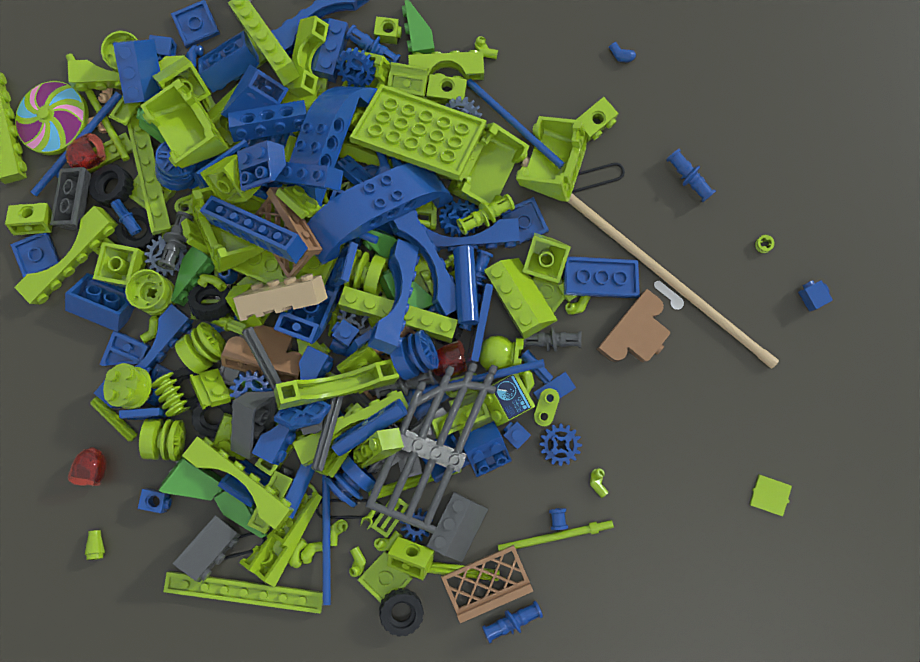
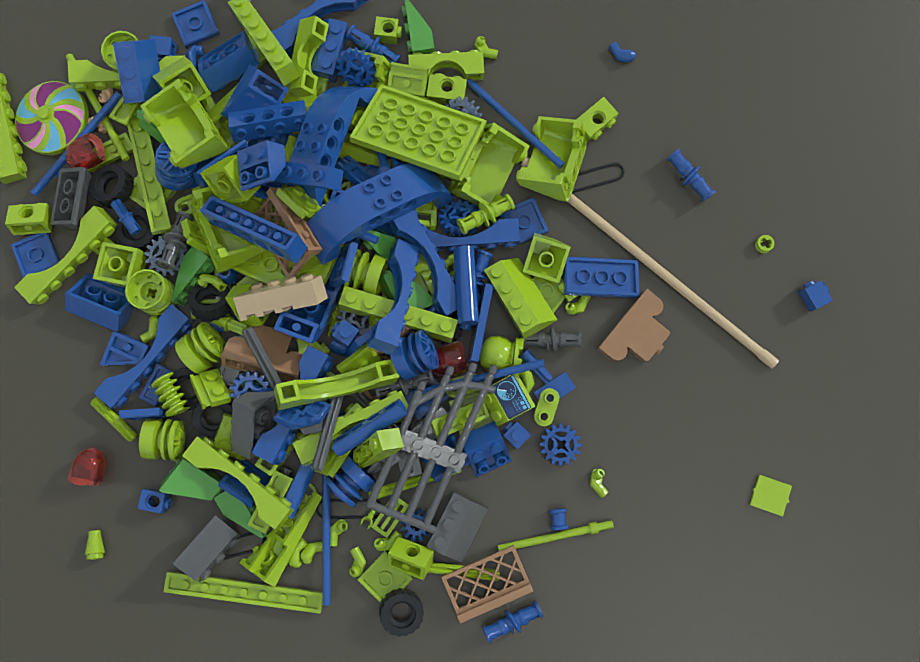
lime wheel [103,363,153,410] -> none
white sticker [654,281,684,309] -> none

